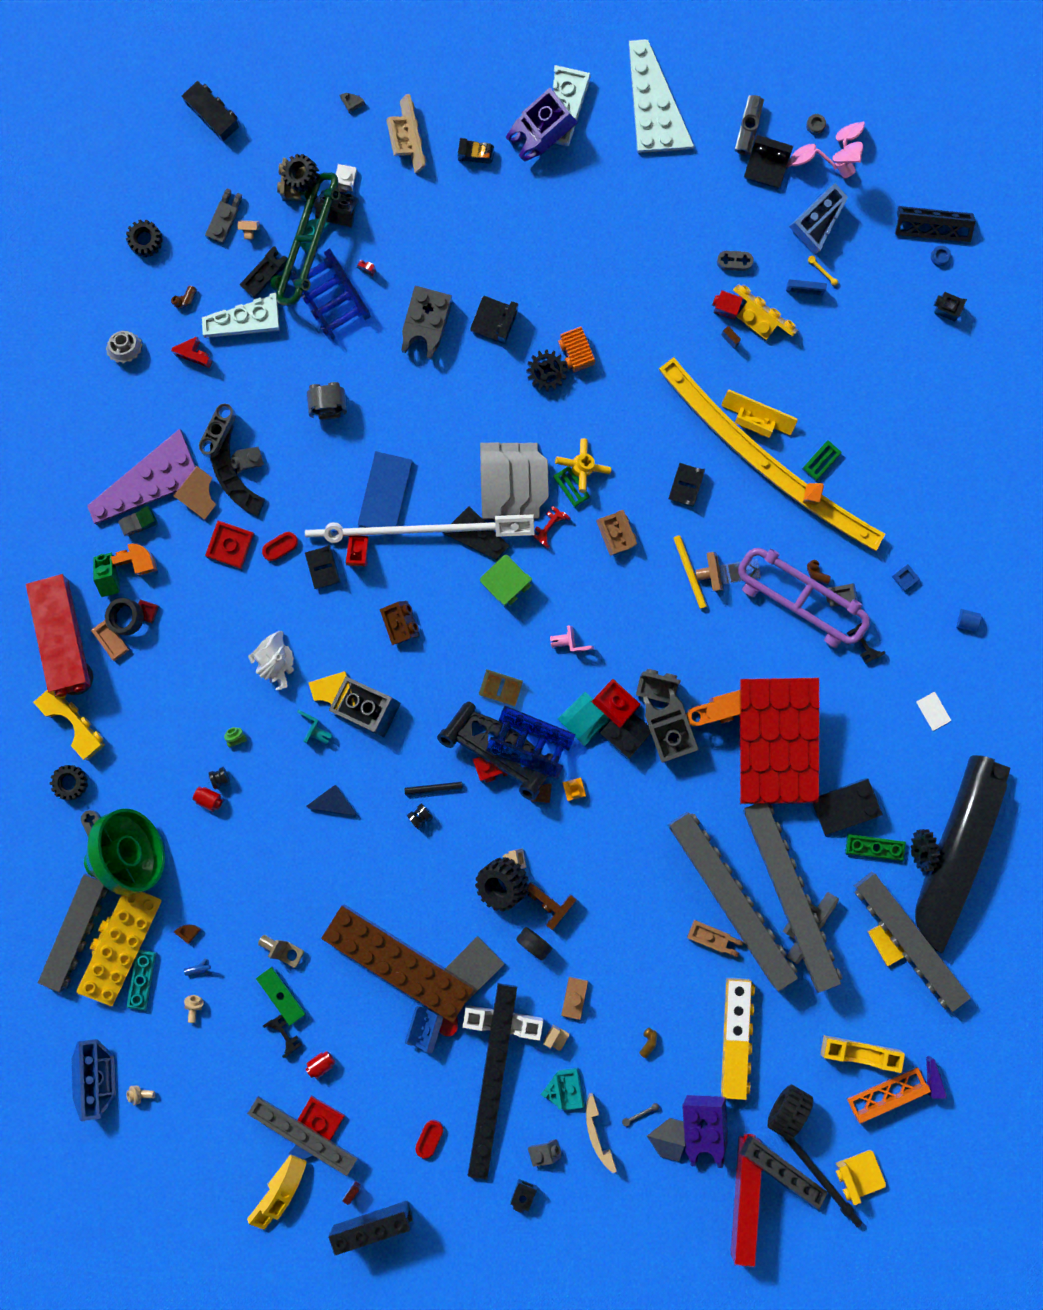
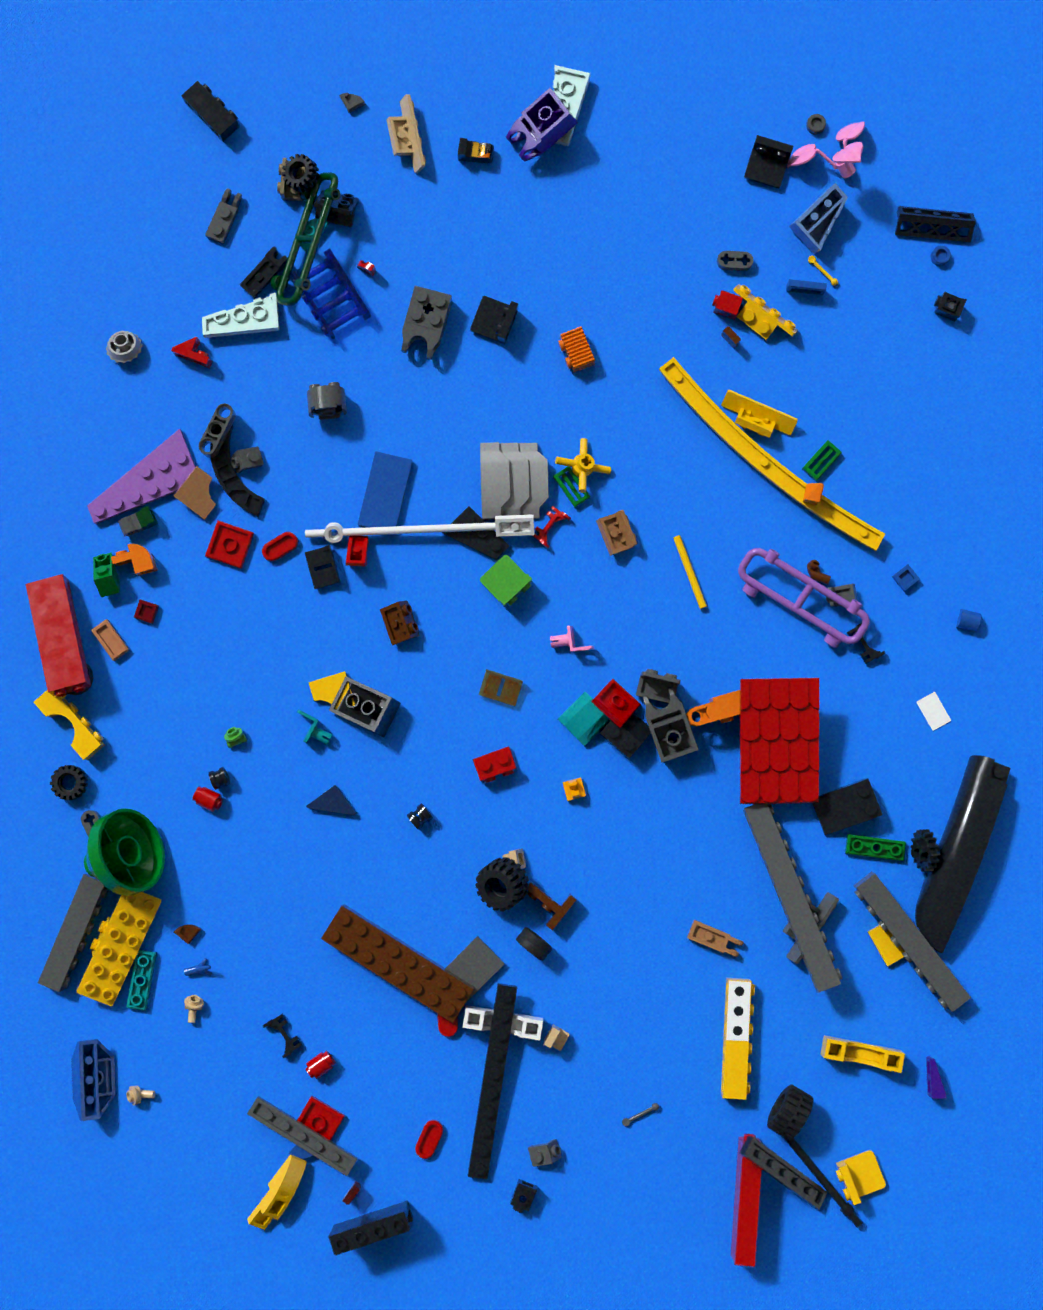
black tyre [105,598,144,636] -> none
black tyre [126,220,163,257] -> none
reddish brown arm [171,285,197,308] -> none
light nougat tile [238,221,260,239] -> none
white helmet [248,631,294,691] -> none
green tile [255,967,306,1026] -> none
dark tan bracket [258,935,304,968] -> none
white bracket [336,164,357,193] -> none
black bar [404,781,463,795] -> none
blue bracket [405,1006,443,1053] -> none
black piece [437,702,557,800] -> none
clear blue fence [486,705,576,779] -> none
black gear [526,349,568,392] -> none
reddish brown tile [531,784,551,803] -> none
teal slope [541,1068,584,1110] -> none
medium nougat tile [561,977,588,1019] -> none
tan slope [586,1093,617,1173] -> none
light aqua wing [629,39,694,153] -> none
pearl gold arm [639,1028,657,1058] -> none
dark grey slope [647,1118,685,1161] -> none
dark grey brick [667,812,798,991] -> none
black piece [668,463,705,507] -> none
dark purple brick [682,1095,728,1168] -> none
medium nougat tile [696,552,723,592] -> none
clear tile [719,559,761,585] -> none
dark grey piece [734,95,764,156] -> none
orange fence [847,1067,931,1124] -> none

